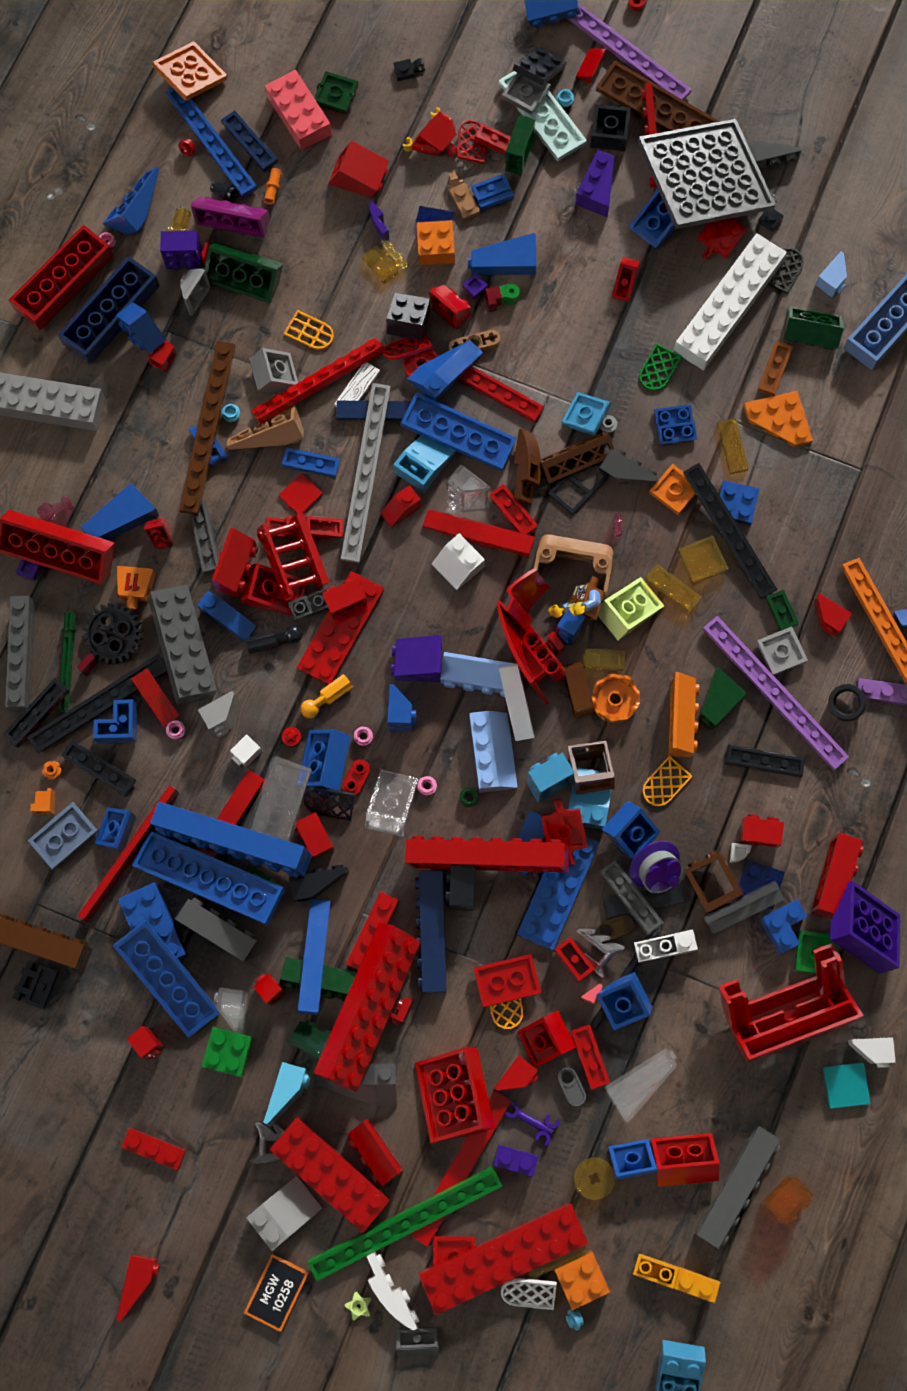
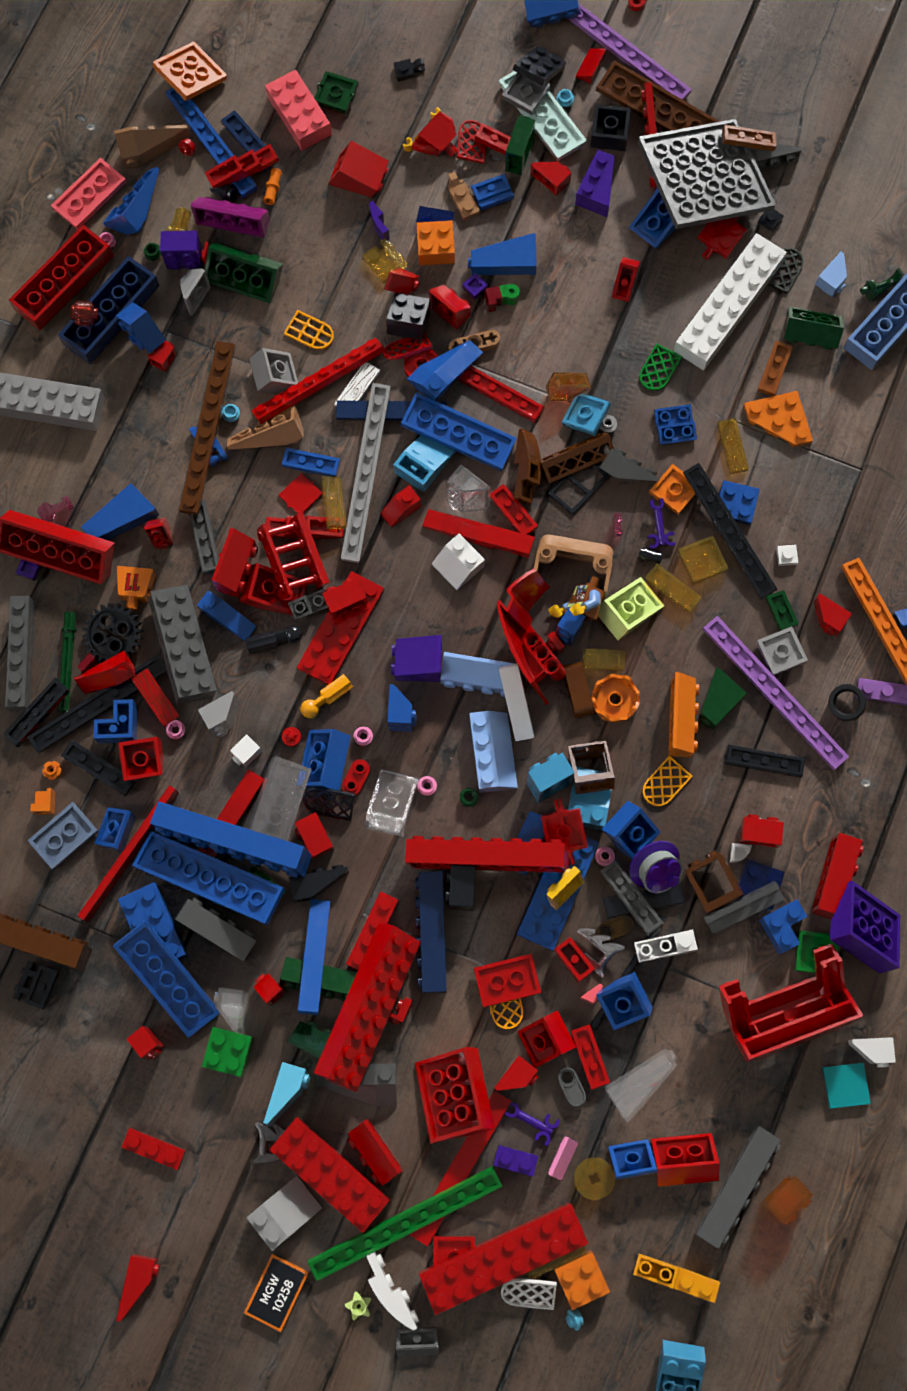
none -> coral plate [51,158,127,230]
none -> clear red head [71,301,98,325]
none -> red slope [74,651,135,694]
none -> medium nougat wedge [114,125,190,169]
none -> red slope [119,736,164,781]
none -> dark green plate [144,243,161,261]
none -> red slope [205,144,279,188]
none -> clear yellow tile [321,476,347,529]
none -> red slope [384,268,420,295]
none -> red slope [530,162,572,196]
none -> clear orange slope [545,372,591,401]
none -> yellow plate [546,866,584,910]
none -> bright pink slope [548,1136,578,1180]
none -> bright pink plate [595,847,615,866]
none -> black pin [638,547,663,564]
none -> dark purple bar [647,498,676,549]
none -> dark orange plate [722,125,777,151]
none -> white plate [776,545,798,566]
none -> dark green animal [860,267,904,301]

